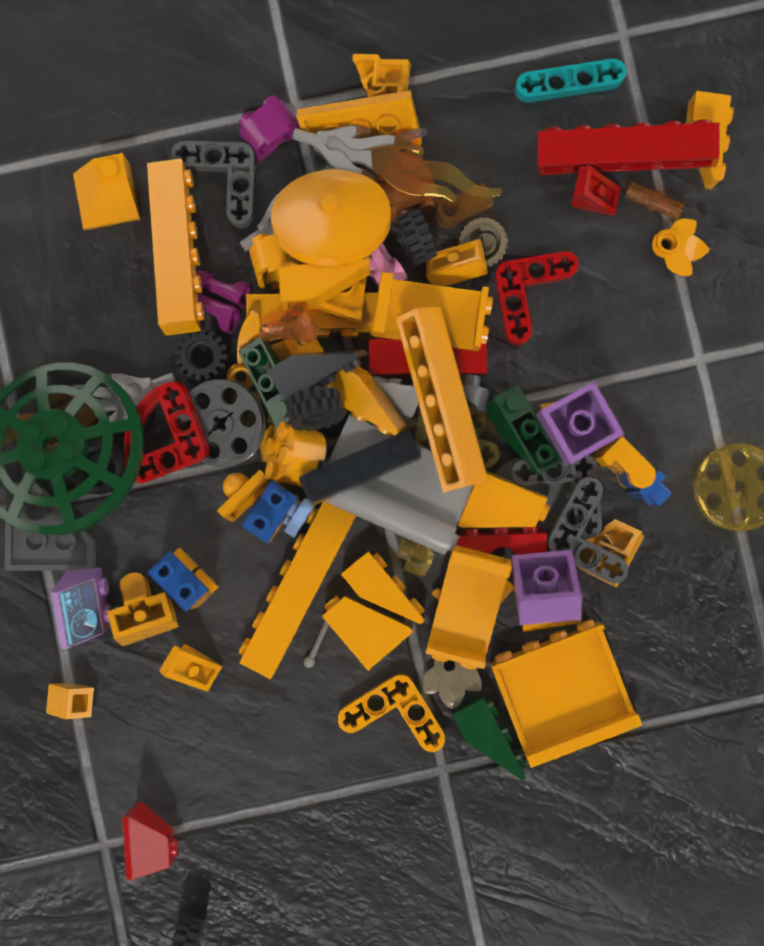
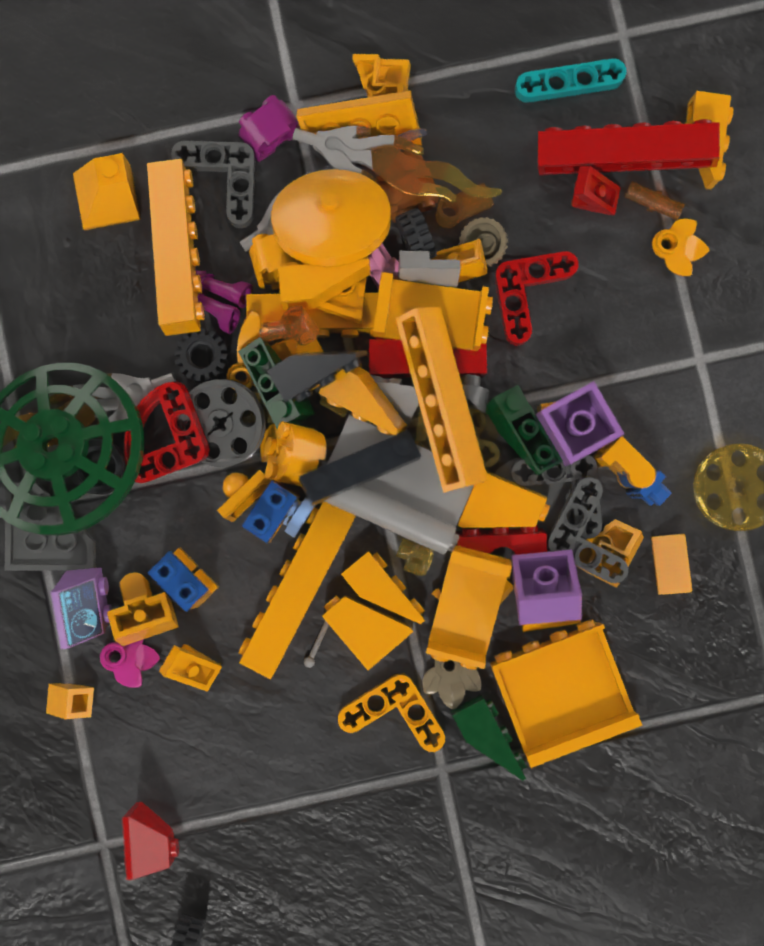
black tyre [286,386,344,431] -> none
none -> dark pink plate [100,639,160,688]
none -> light grey slope [398,251,460,288]
none -> light orange slope [651,534,692,595]

